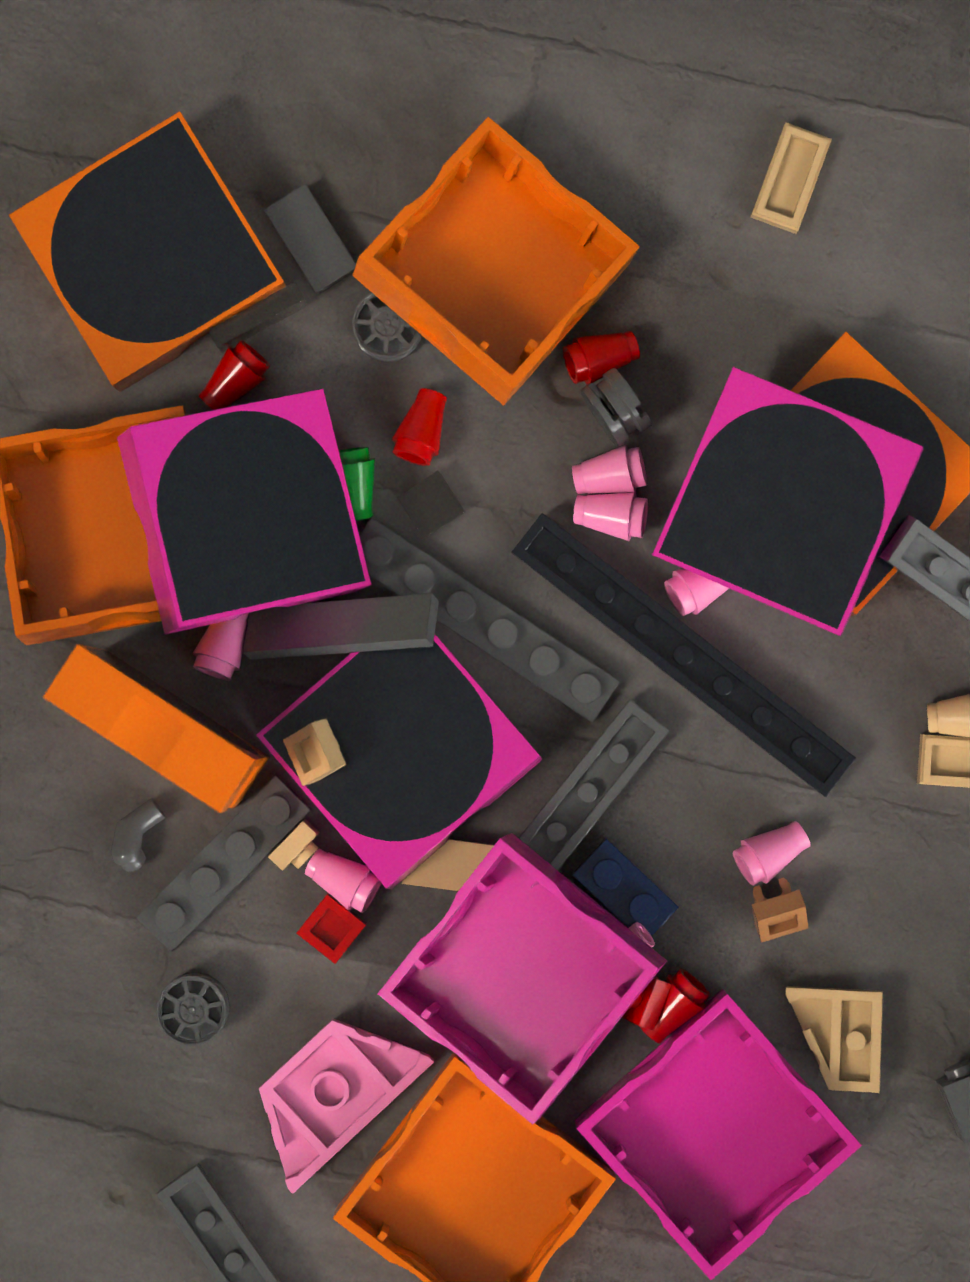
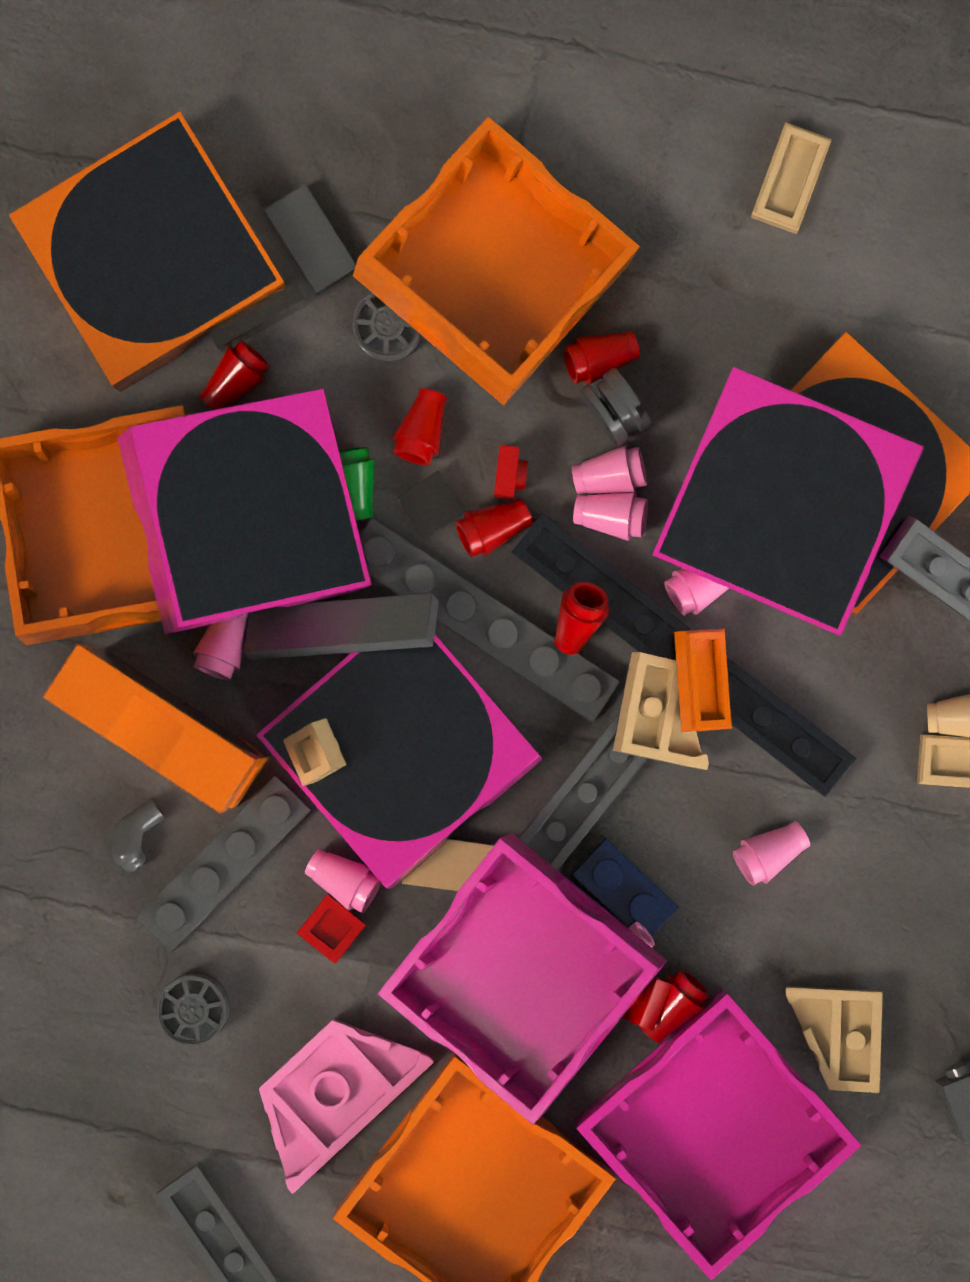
tan plate [268,819,320,871] -> none
medium nougat tile [752,878,808,943] -> none
none -> red cone [455,498,533,558]
none -> red plate [494,445,528,500]
none -> red cone [554,582,609,655]
none -> tan wing [613,652,709,770]
none -> orange tile [674,629,732,732]

